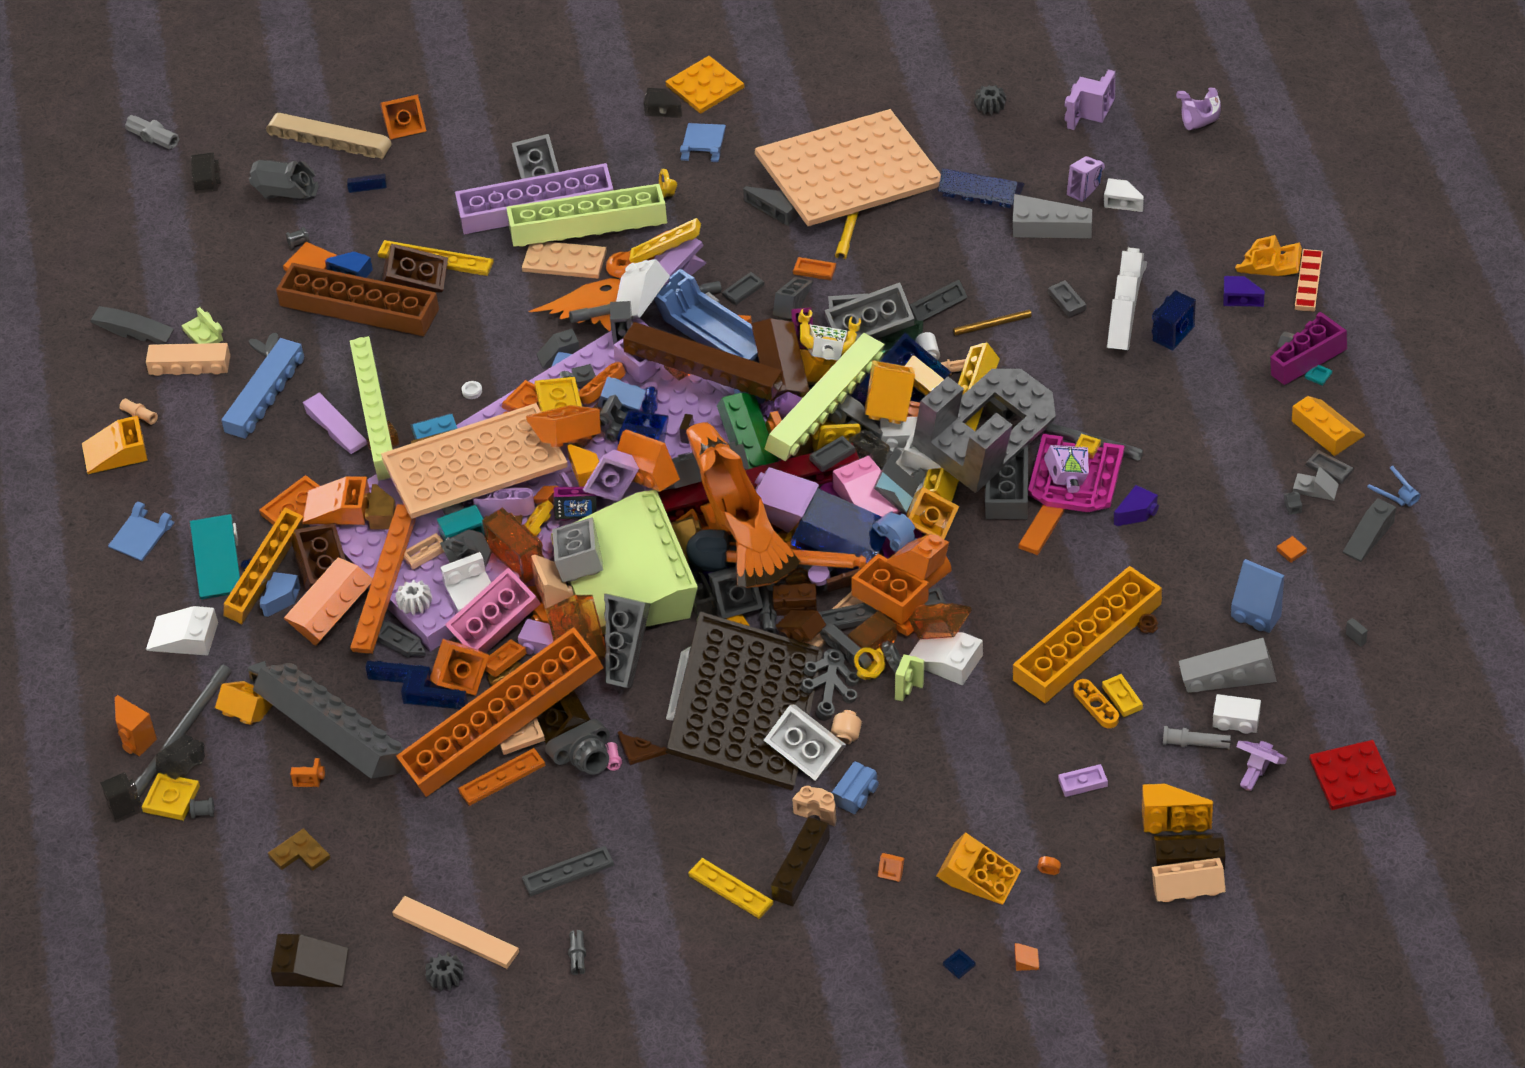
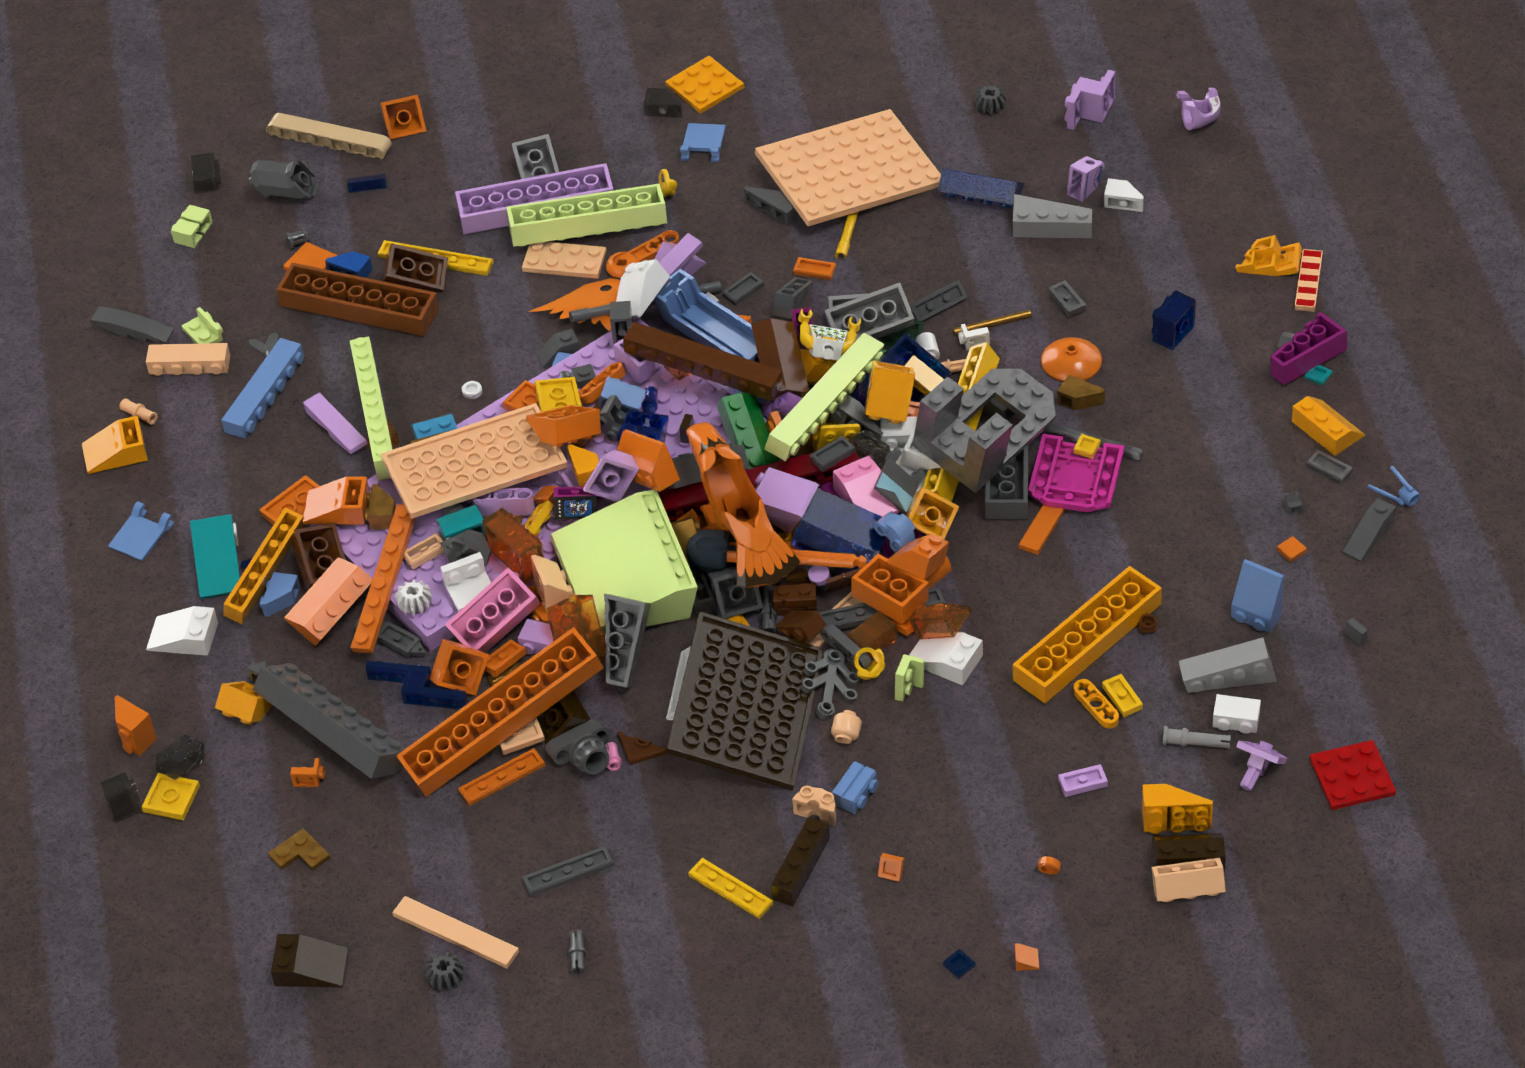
light grey piece [125,115,179,149] -> none
dark grey piece [128,665,231,799] -> none
dark grey bush [190,797,214,819] -> none
light grey slope [552,517,603,582] -> none
yellow plate [629,218,701,263] -> none
white slope [764,705,846,781] -> none
dark grey gear [882,641,902,673] -> none
light orange slope [936,832,1021,905] -> none
lavender torso [1044,445,1089,493] -> none
white arch [1107,248,1147,350] -> none
dark purple slope [1114,485,1159,526] -> none
dark purple slope [1223,276,1265,307] -> none
light grey slope [1293,467,1339,501] -> none
none -> yellowish green piece [171,205,213,248]
none -> white bracket [958,324,990,351]
none -> orange dish [1041,337,1102,382]
none -> pearl gold slope [1057,375,1105,410]

